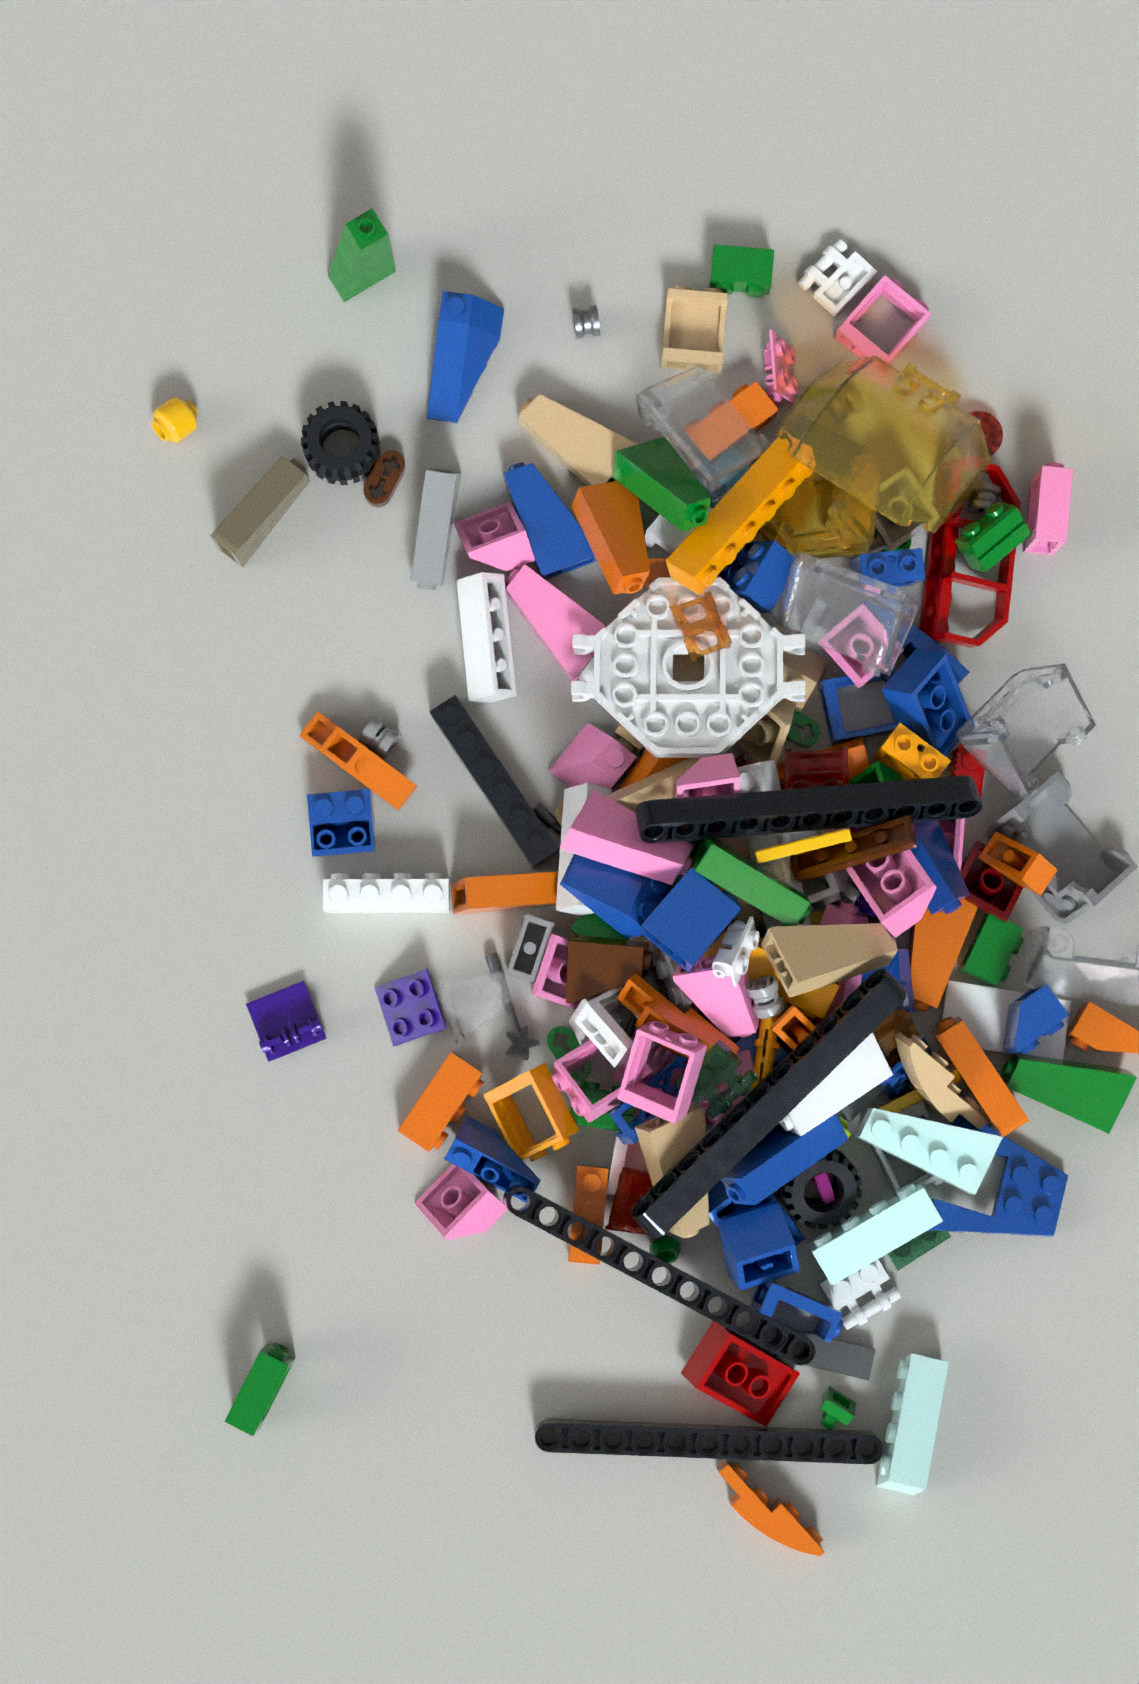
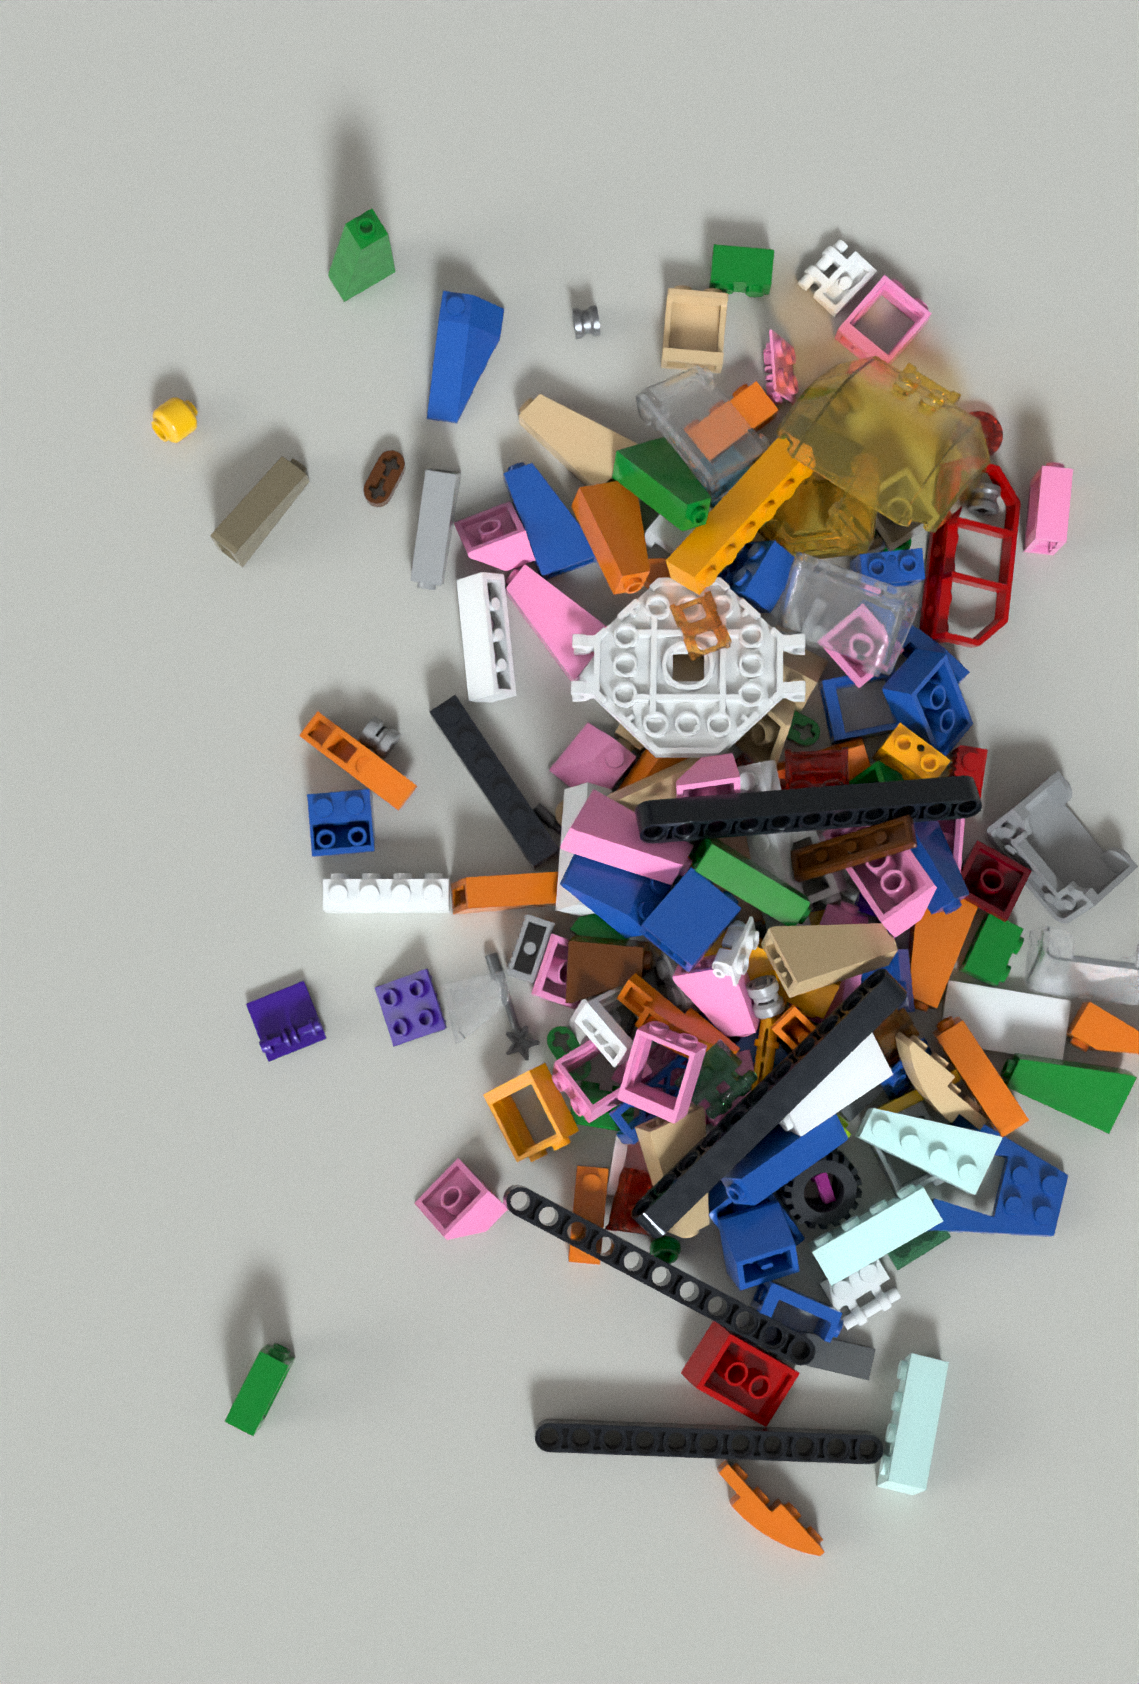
black tyre [301,401,380,485] -> none
orange brick [397,1052,484,1152] -> none
blue slope [444,1116,541,1203] -> none
yellow tile [754,828,852,864] -> none
green tile [820,1386,856,1430] -> none
green brick [955,502,1031,573] -> none
clear windscreen [956,663,1096,799] -> none
orange slope [978,832,1058,896] -> none
blue slope [1003,984,1069,1055] -> none

